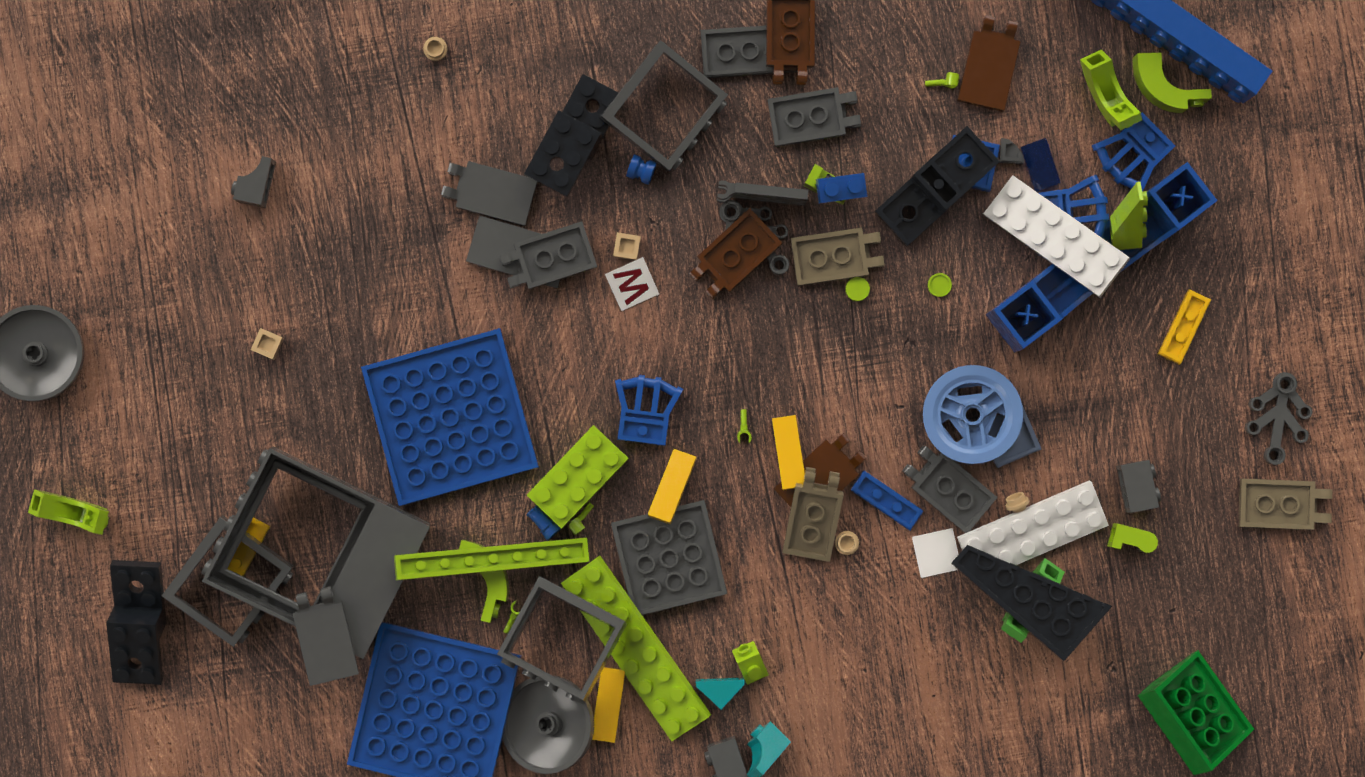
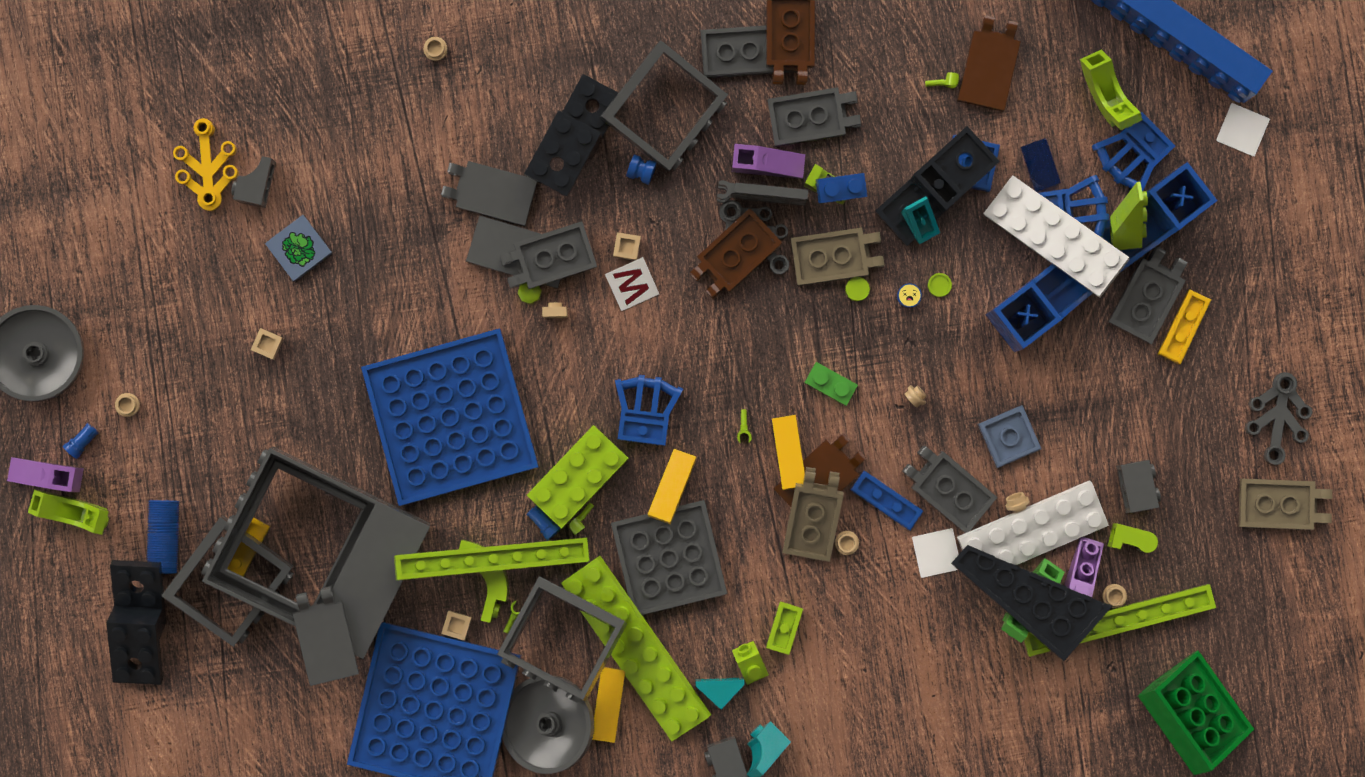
medium blue gear [923,365,1023,465] -> none
dark grey tile [999,138,1024,164] -> none
lime arch [1132,53,1212,113] -> none
none -> medium lavender slope [7,457,84,492]
none -> blue pin [62,423,99,459]
none -> tan plate [115,393,140,417]
none -> blue piece [146,500,180,574]
none -> yellow plant [173,118,239,211]
none -> sand blue tile [265,215,333,282]
none -> tan plate [441,610,472,641]
none -> lime tile [518,283,542,304]
none -> tan plate [542,302,568,319]
none -> medium lavender slope [732,144,805,179]
none -> lime plate [766,601,803,655]
none -> bright green plate [804,362,858,406]
none -> light yellow tile [897,283,922,308]
none -> teal slope [901,196,940,244]
none -> tan plate [905,385,926,408]
none -> lime plate [1024,584,1216,657]
none -> medium lavender slope [1064,537,1104,597]
none -> tan plate [1102,584,1127,608]
none -> dark grey tile [1108,247,1187,344]
none -> white sticker [1216,103,1270,156]

